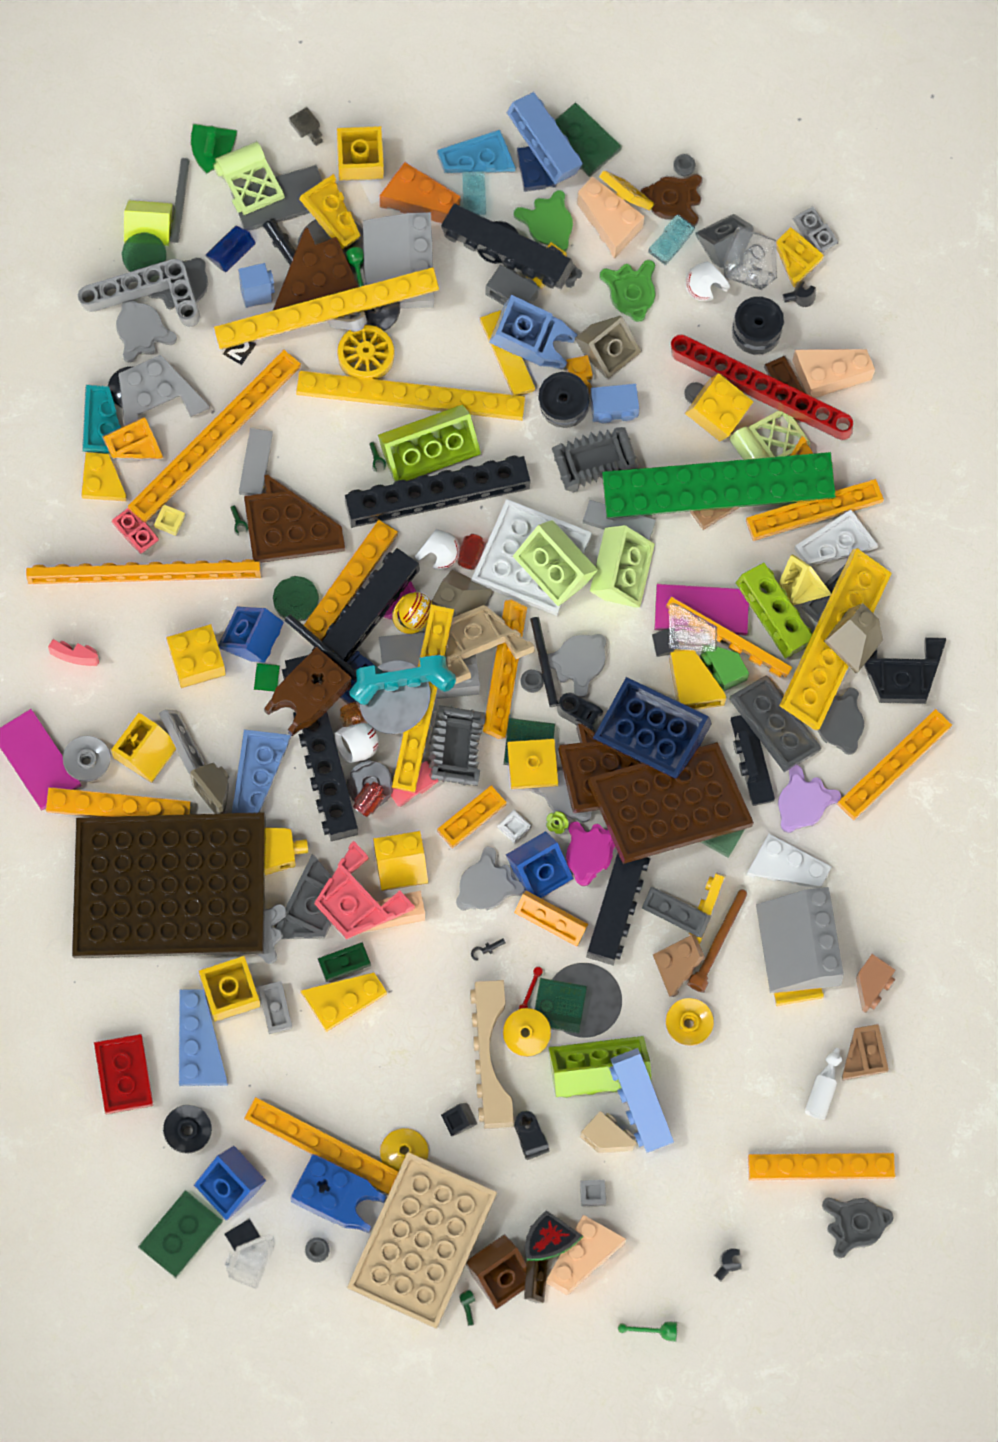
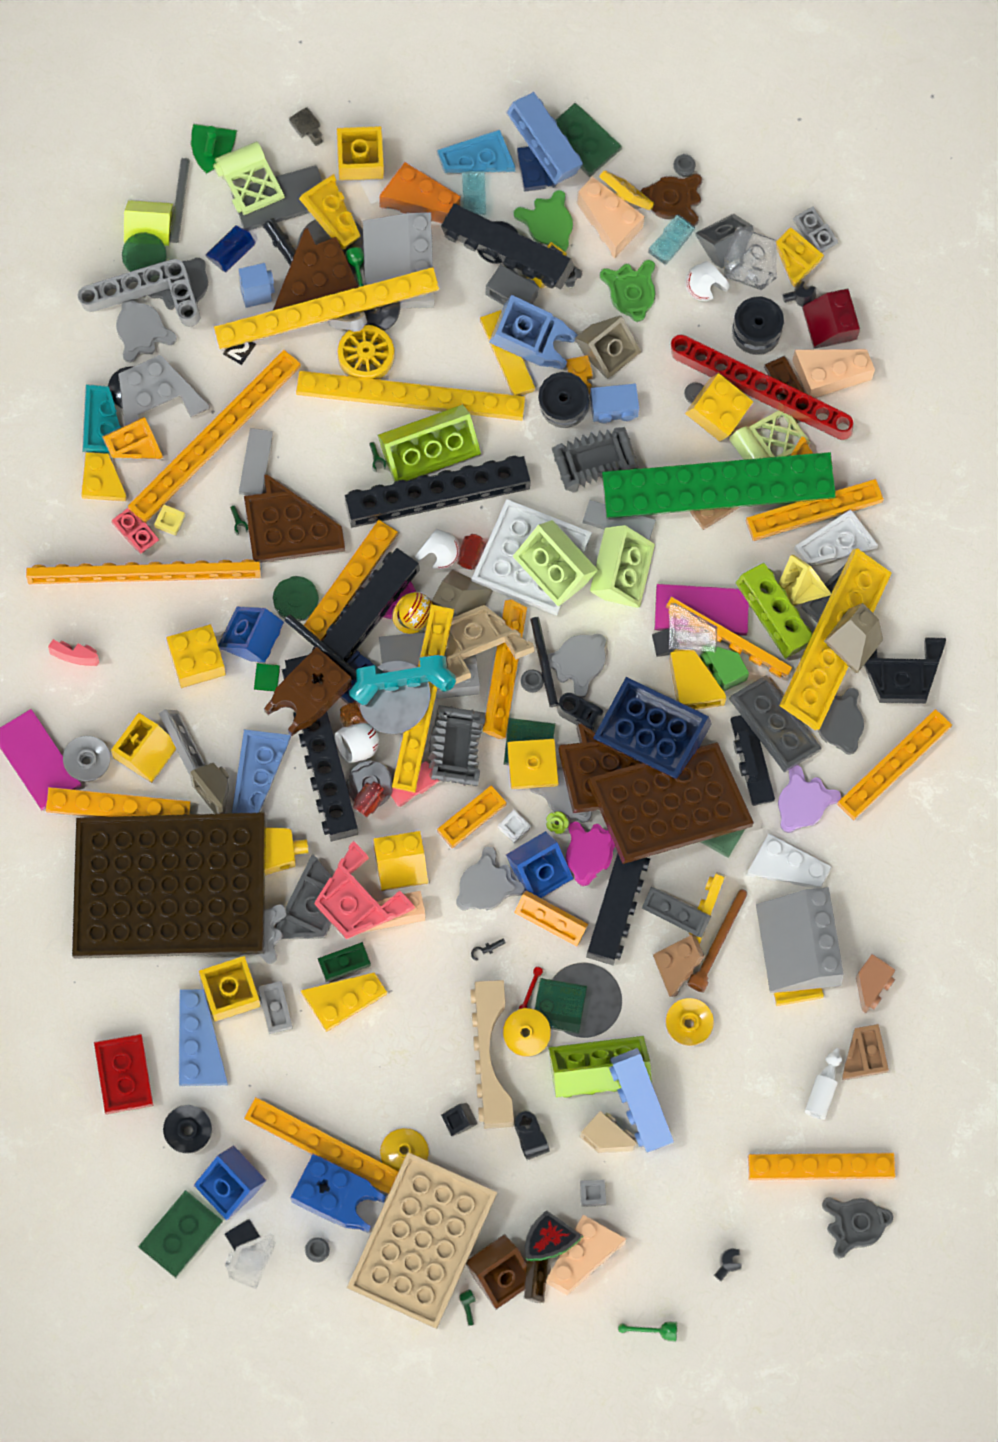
none -> dark red slope [802,288,860,349]

